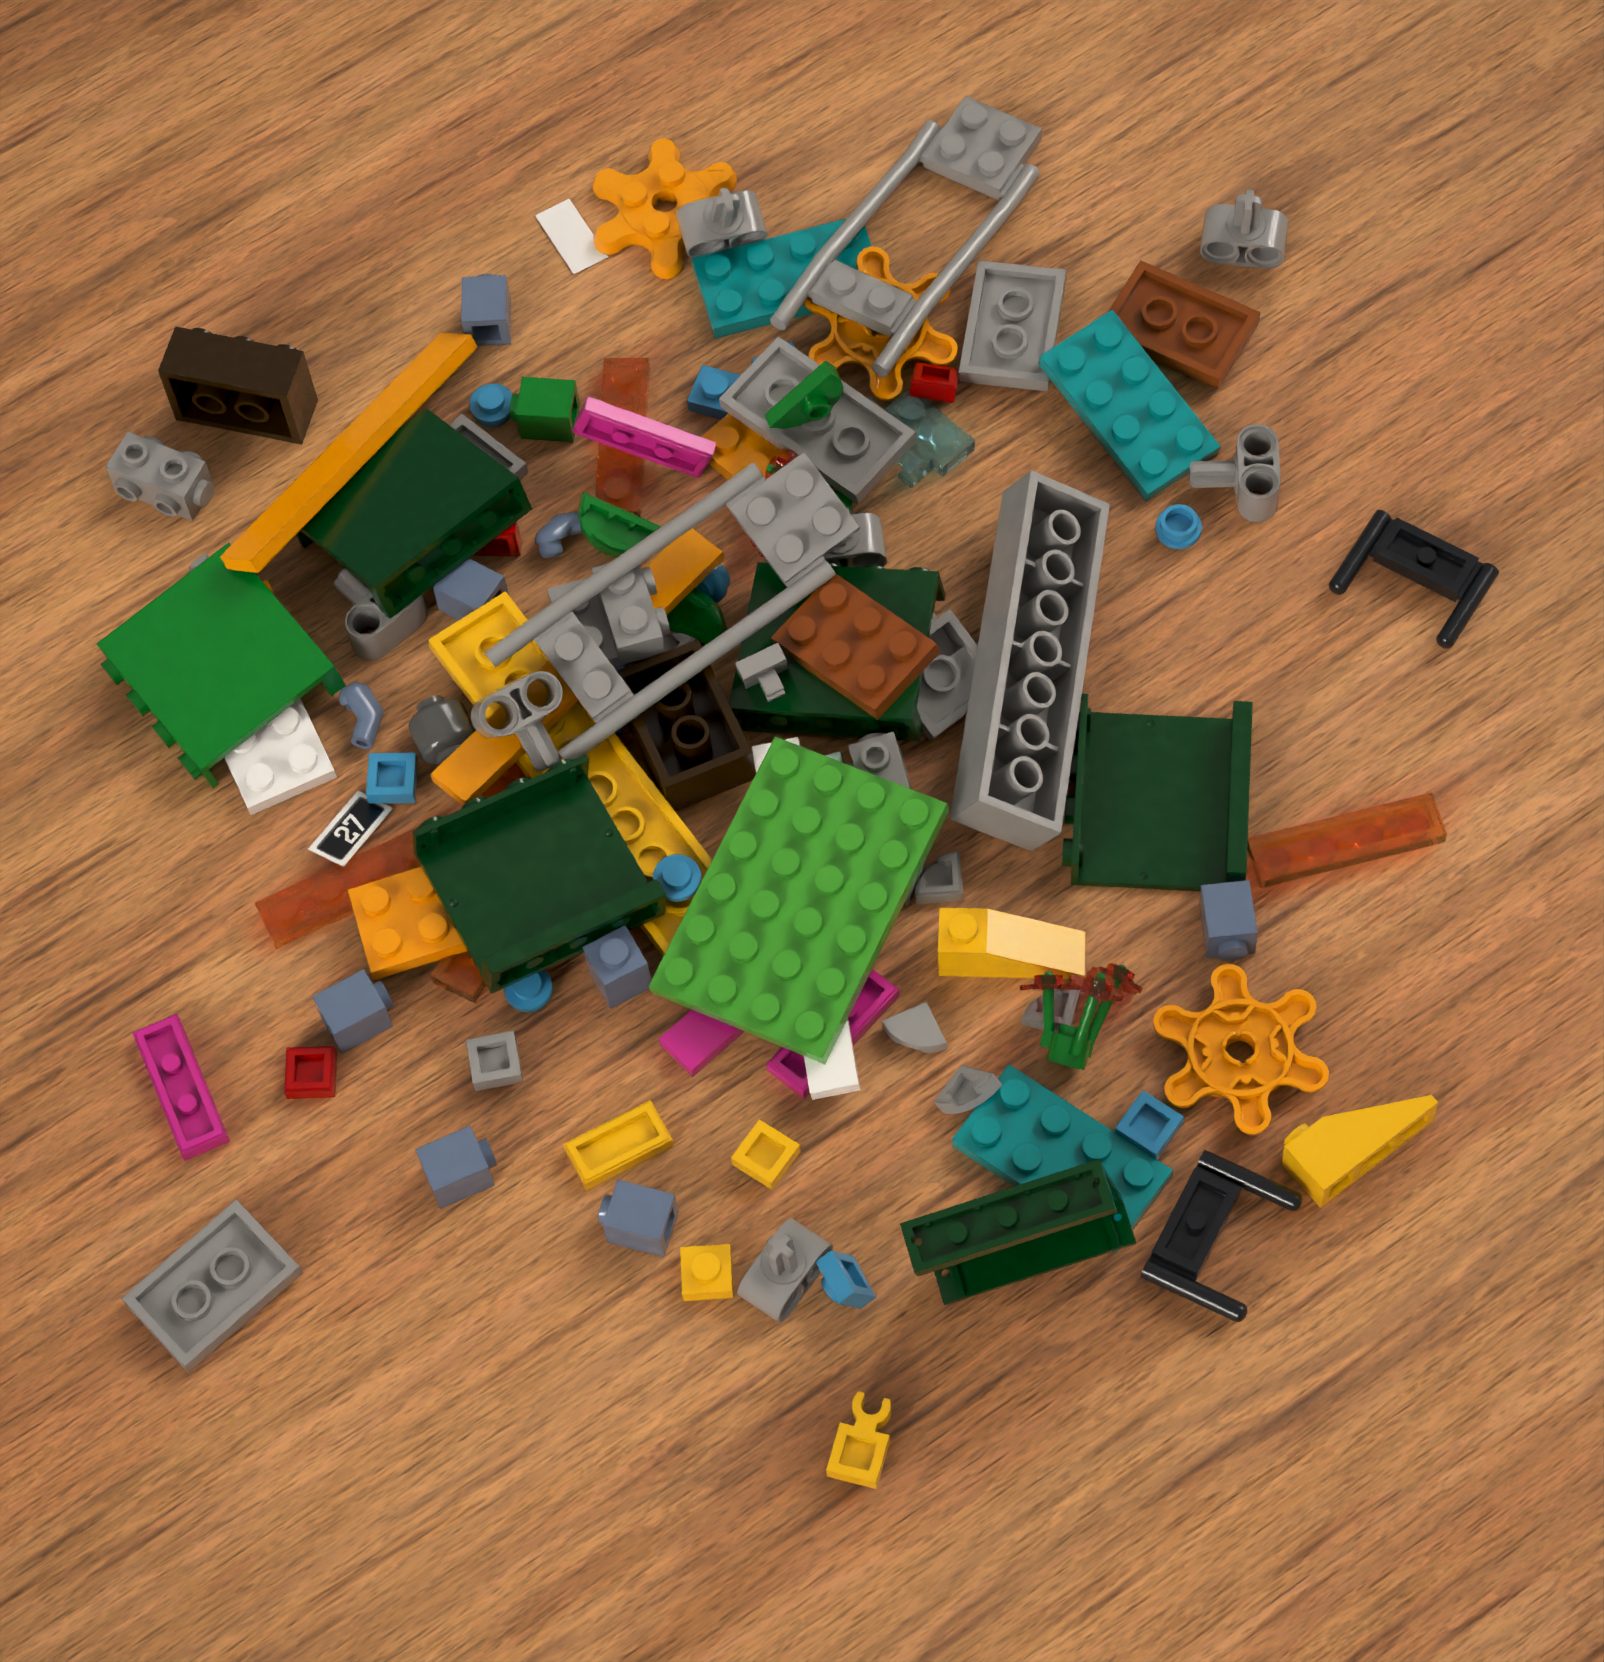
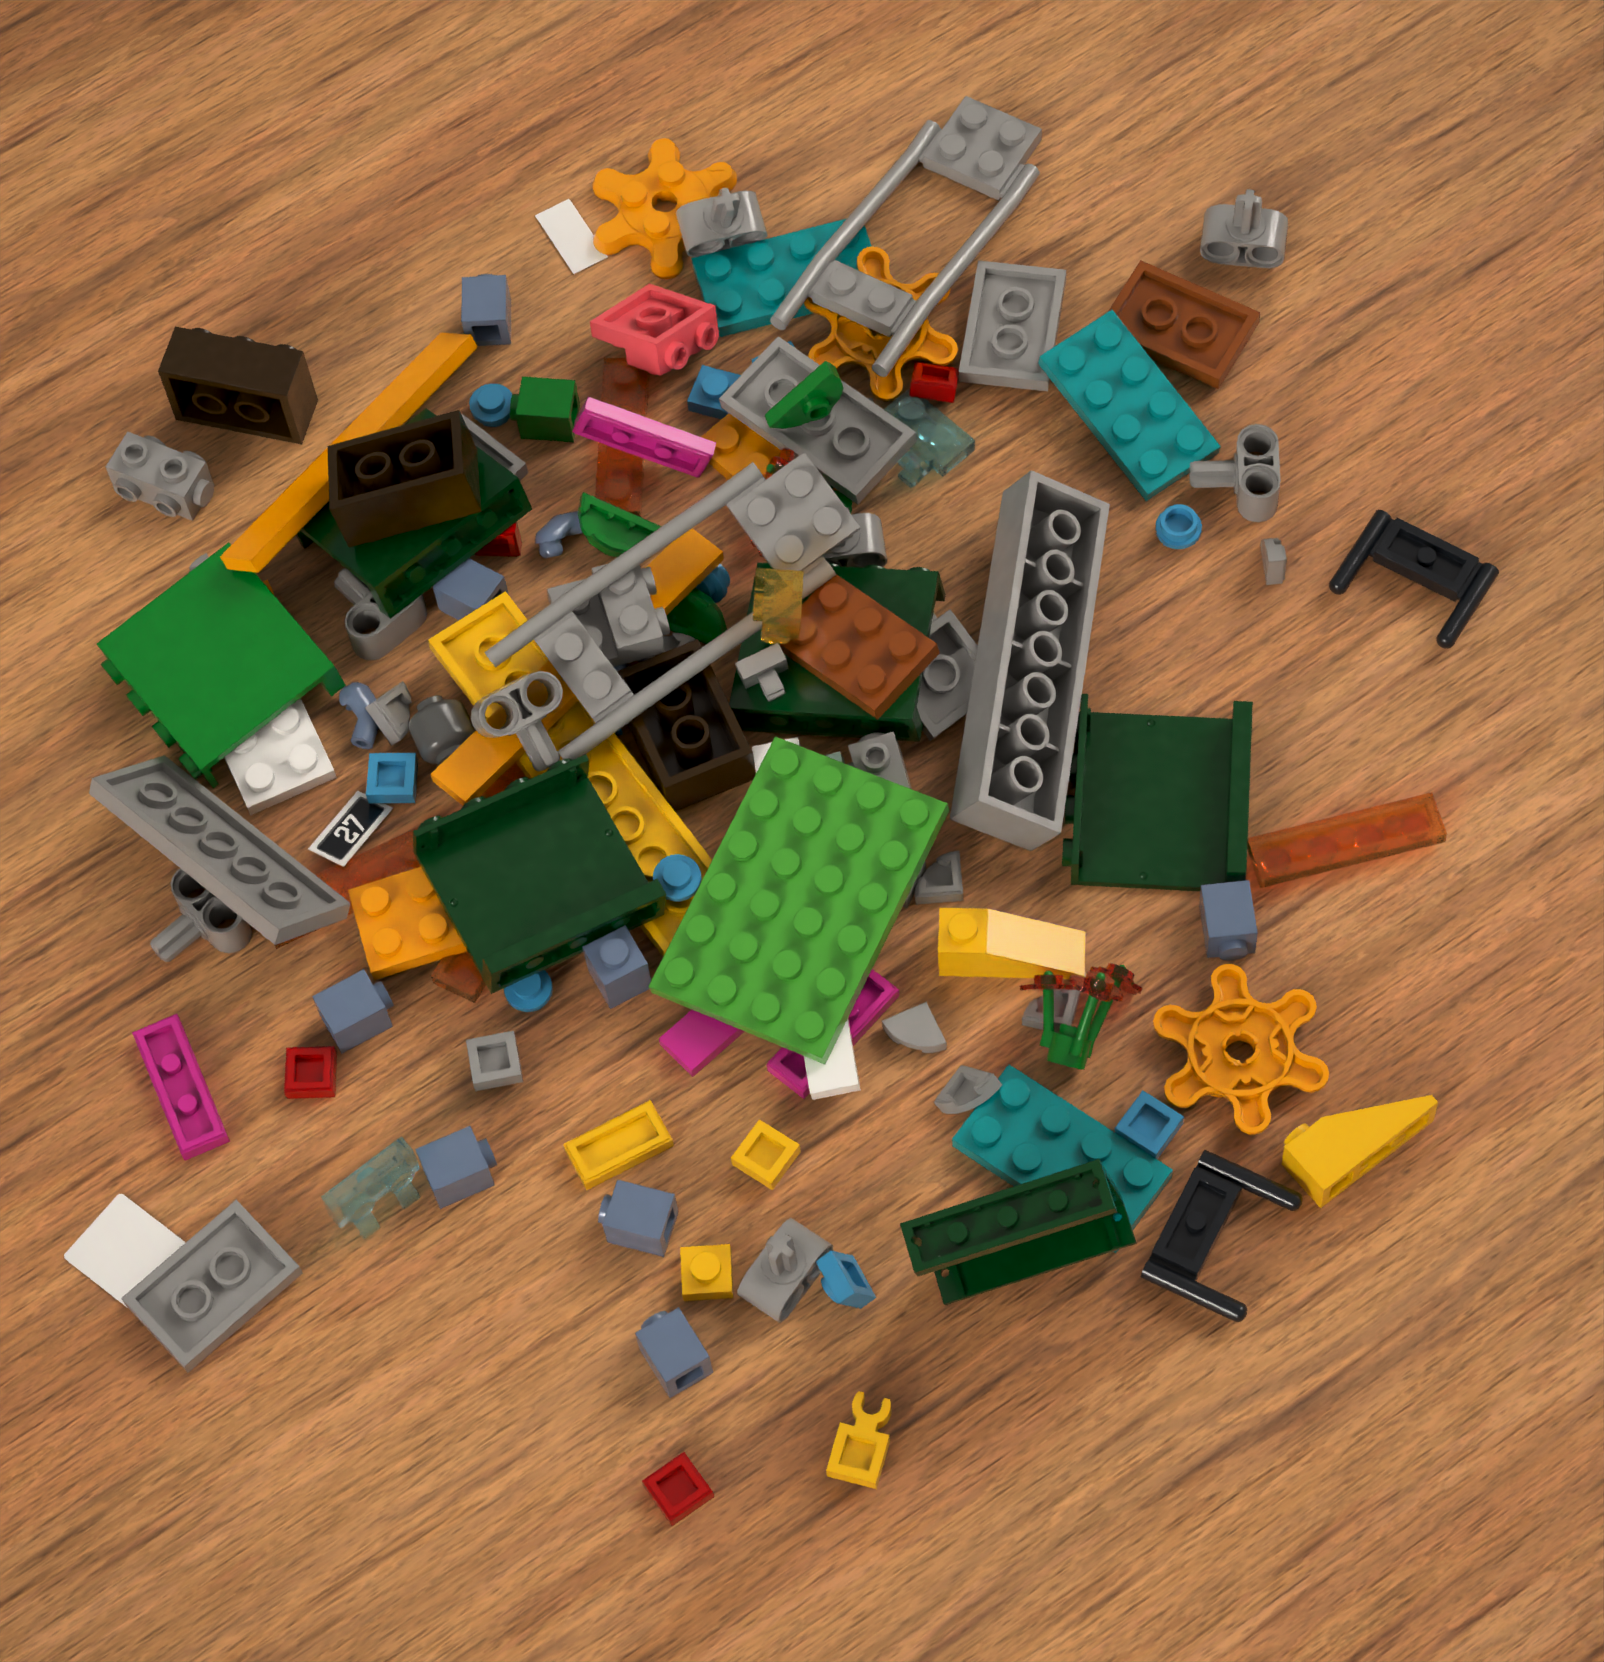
none -> white sticker [64,1194,185,1308]
none -> light grey plate [89,755,350,945]
none -> light grey beam [150,868,252,962]
none -> clear light blue plate [321,1136,420,1240]
none -> dark brown brick [327,410,482,548]
none -> light grey tile [365,681,412,746]
none -> coral plate [590,284,719,376]
none -> sand blue brick [635,1307,713,1398]
none -> red tile [642,1452,714,1526]
none -> clear yellow brick [753,568,804,644]
none -> light grey tile [1260,538,1287,585]

